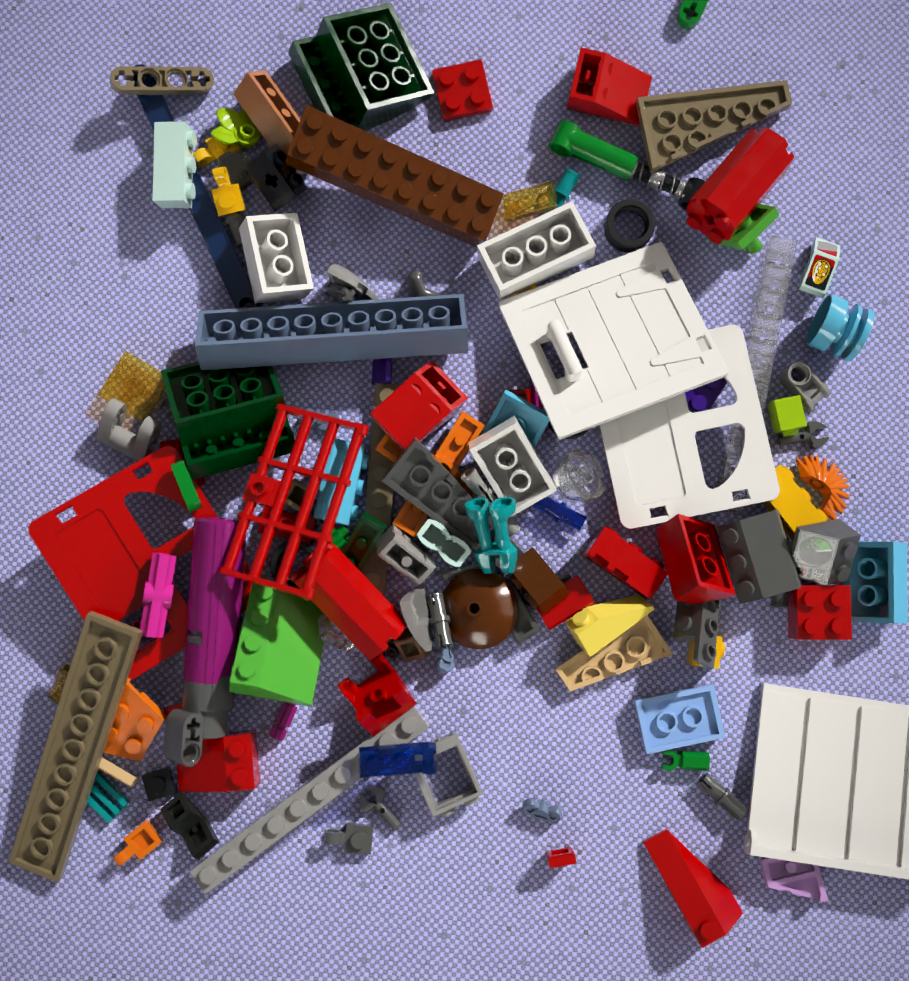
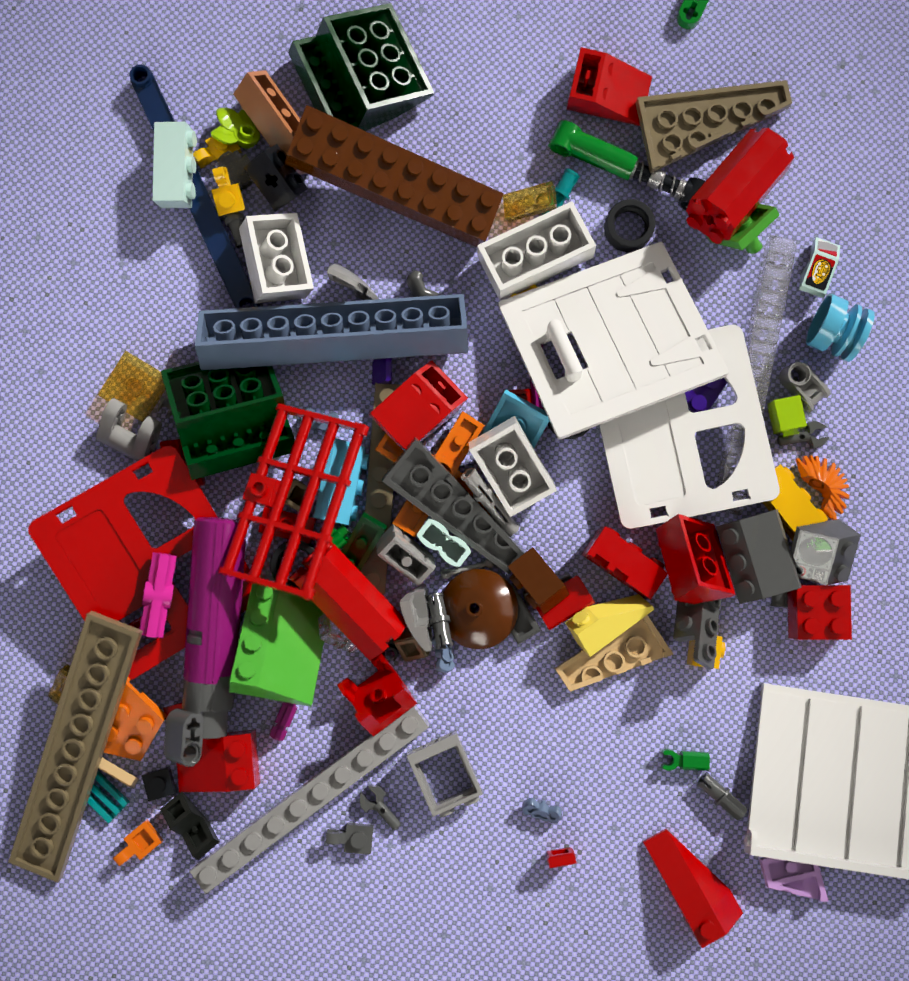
dark tan beam [110,66,214,95] -> none
green beam [170,460,202,513] -> none
dark grey axle [323,282,355,303] -> none
clear blue plate [358,742,437,778] -> none
red plate [432,59,493,122] -> none
teal piece [465,497,517,574] -> none
clear blue pin [532,497,587,531] -> none
clear cylinder [553,449,605,504] -> none
light blue plate [634,684,726,754] -> none
medium azure slope [842,542,908,624] -> none

